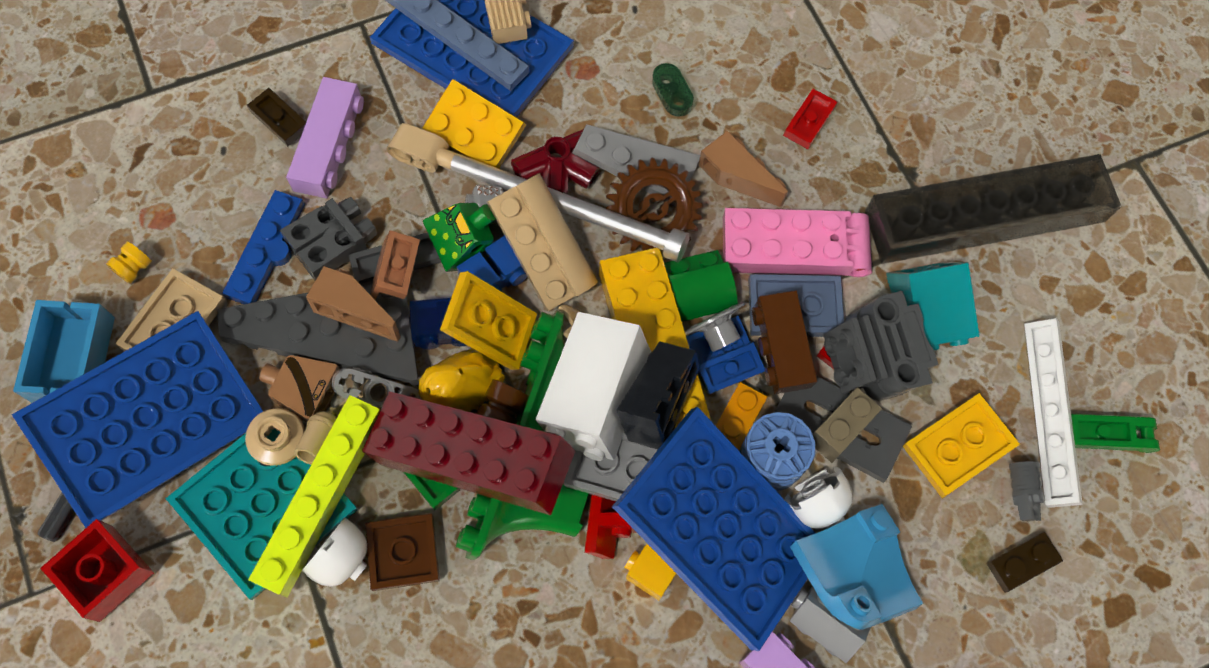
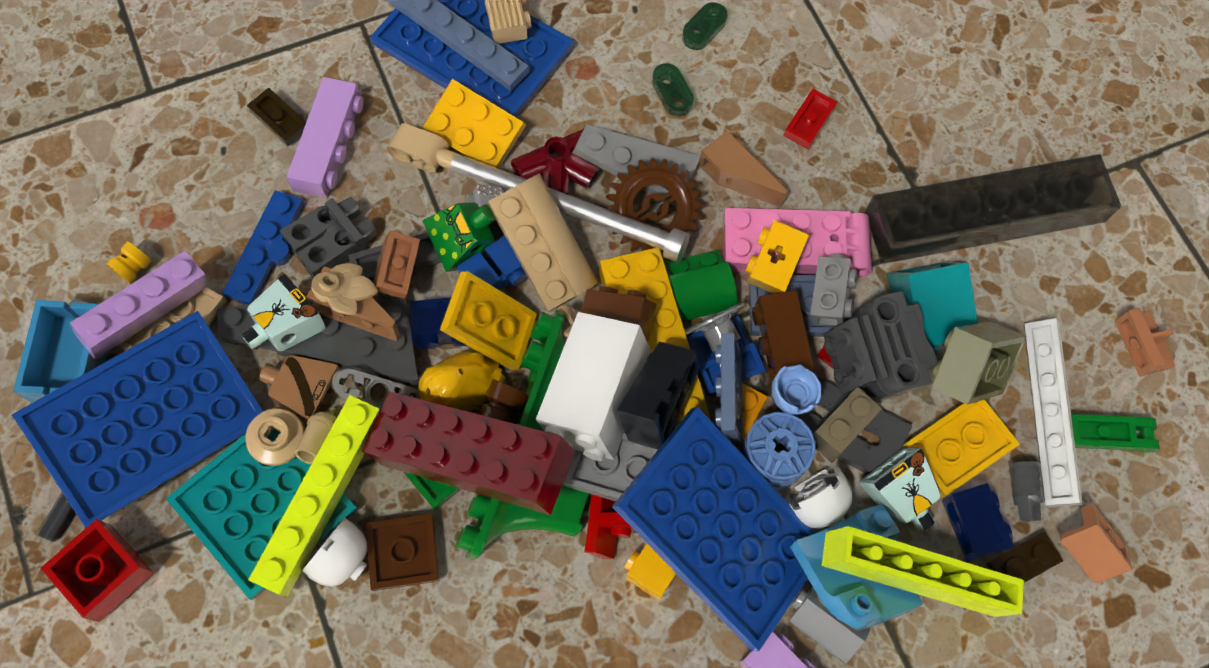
none -> lavender brick [70,251,206,360]
none -> light aqua torso [241,274,326,351]
none -> tan plate [311,263,378,315]
none -> reddish brown brick [582,286,657,342]
none -> clear green plate [682,2,728,50]
none -> sand blue plate [715,333,742,446]
none -> yellow brick [745,220,809,294]
none -> light blue hair [772,364,821,415]
none -> light grey brick [810,254,857,327]
none -> neon yellow brick [821,526,1024,617]
none -> light aqua torso [859,448,940,531]
none -> olive brick [932,322,1027,405]
none -> clear blue brick [942,483,1014,562]
none -> nougat panel [1060,503,1133,583]
none -> nougat panel [1114,308,1175,377]

